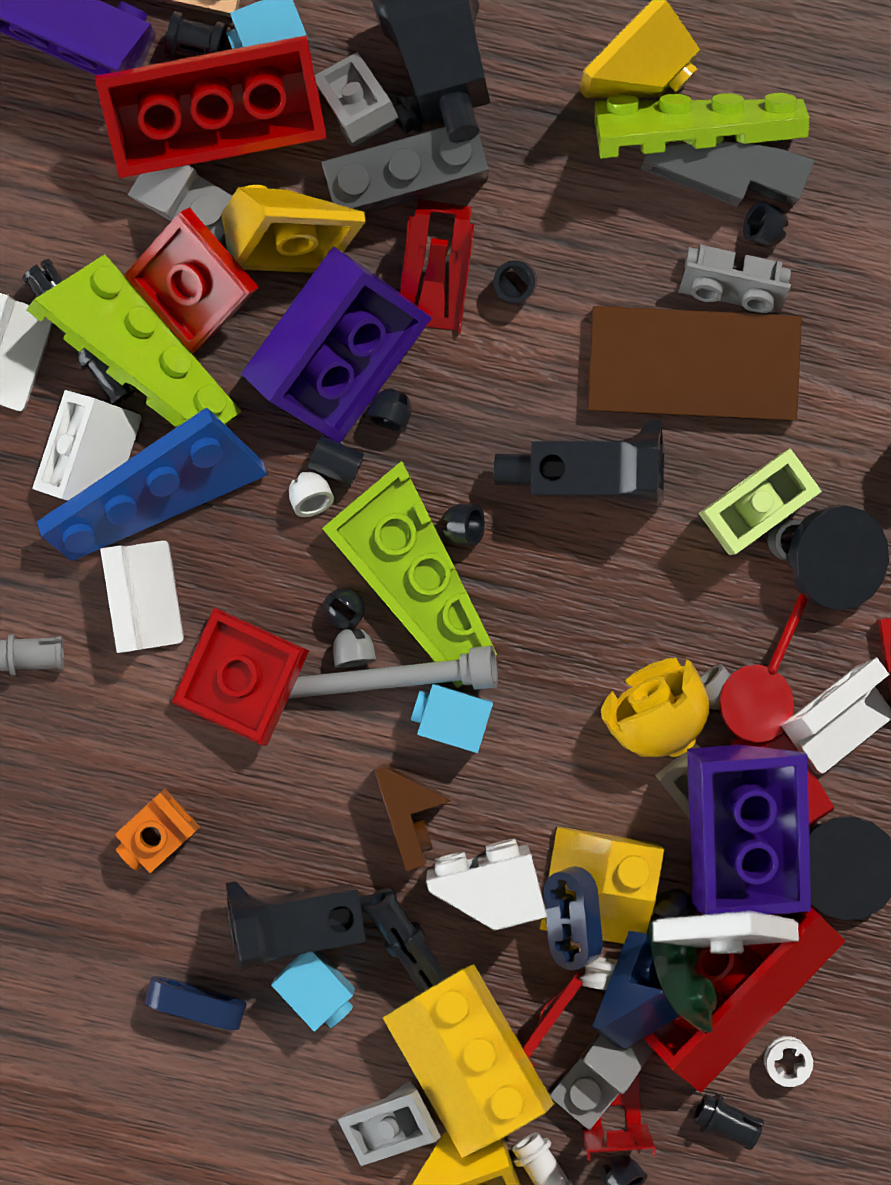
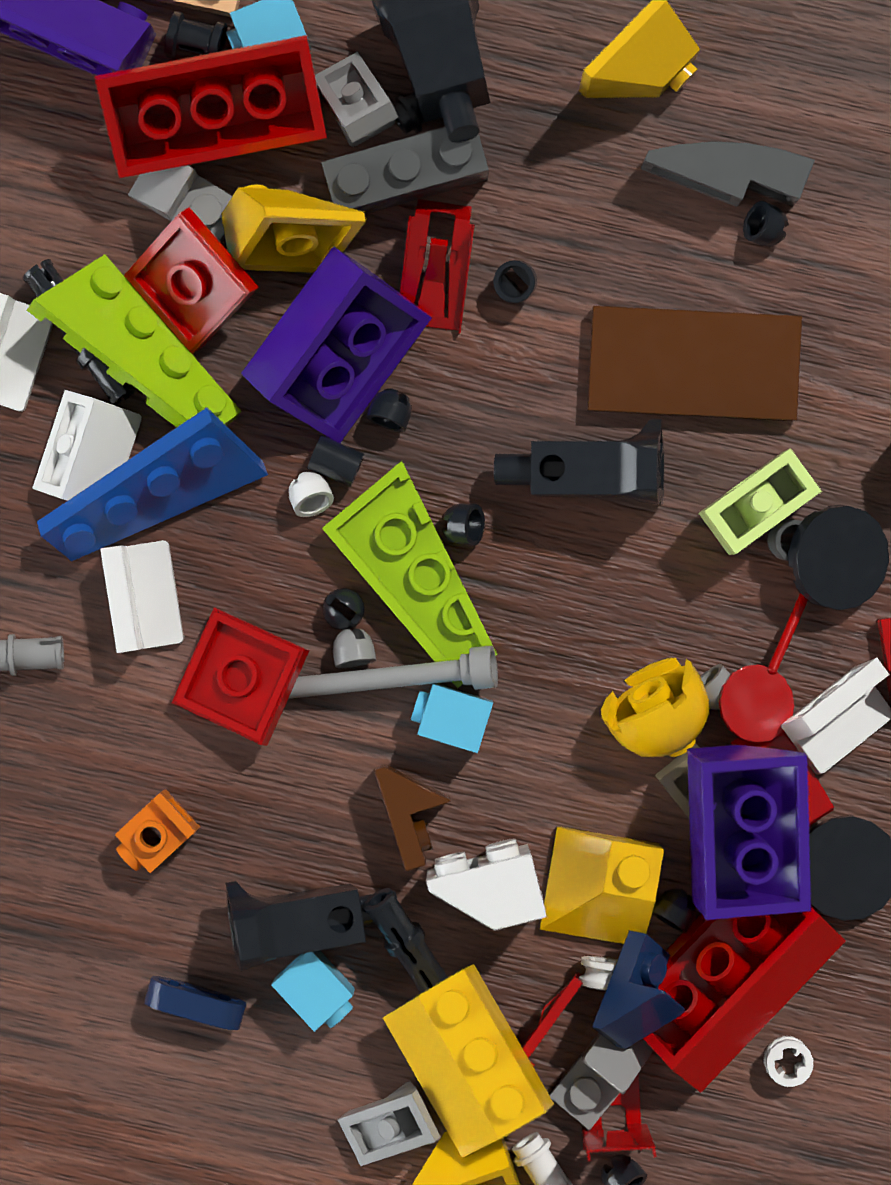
dark blue beam [544,866,603,971] -> none
lime wing [595,93,810,159] -> none
clear green slope [649,918,717,1033] -> none
white plate [653,912,799,953] -> none
light grey hinge [678,244,791,314] -> none
black pin [693,1094,764,1150] -> none

